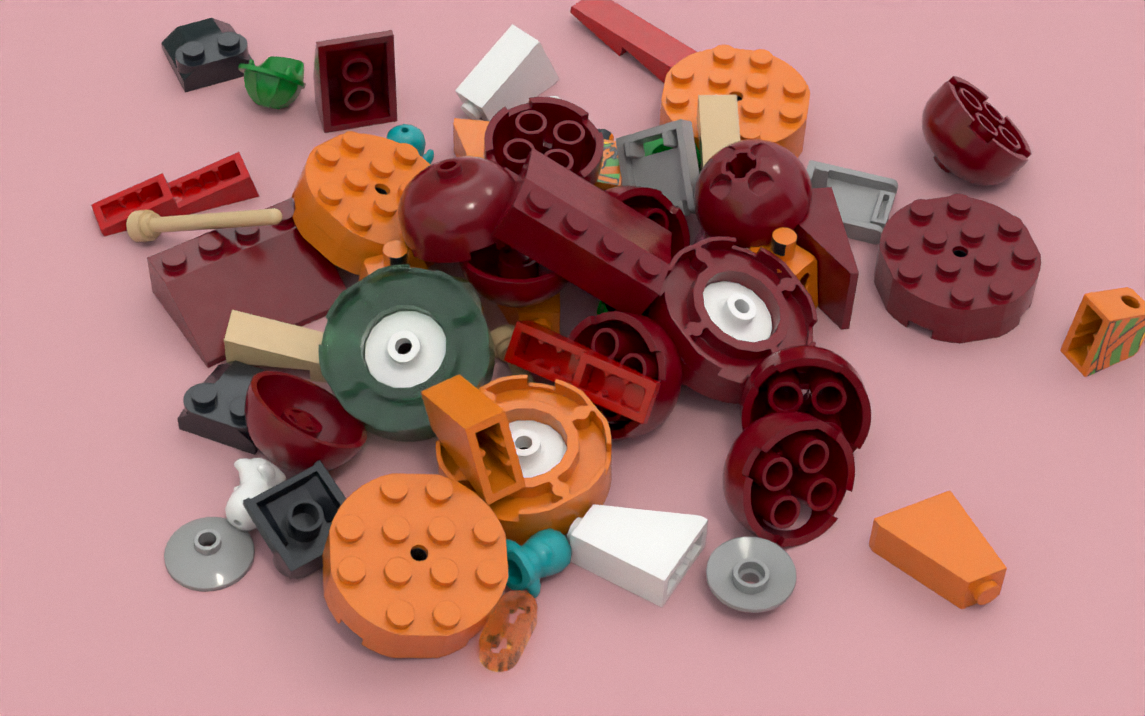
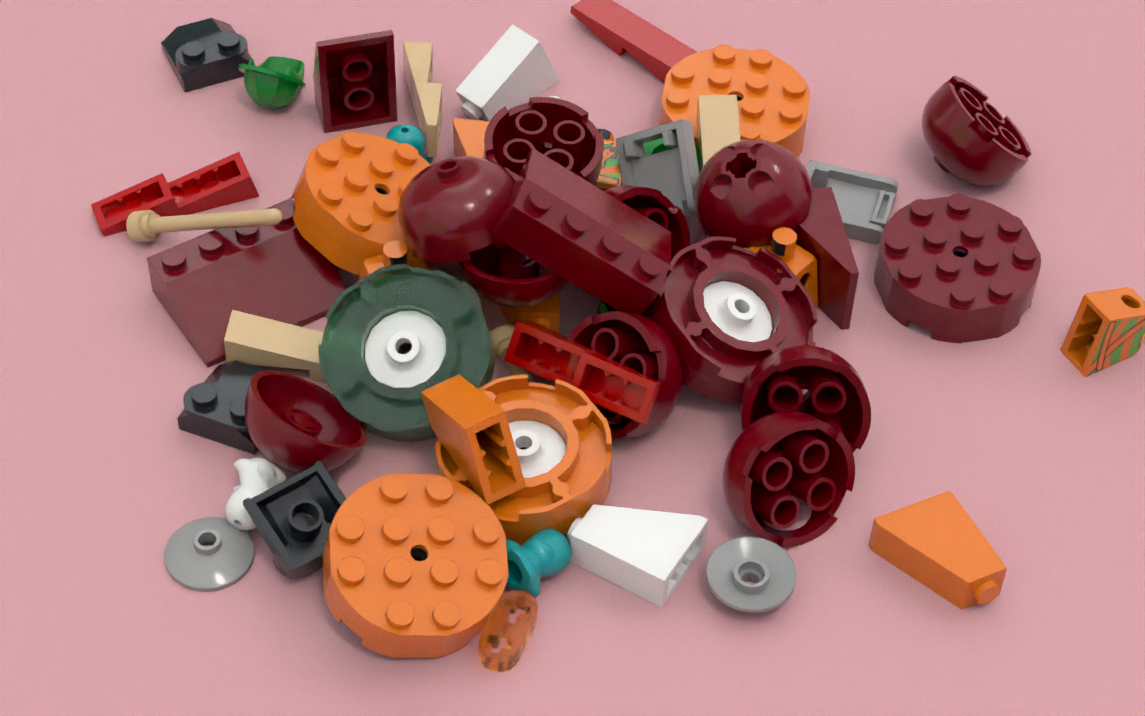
none -> tan slope [403,41,442,157]

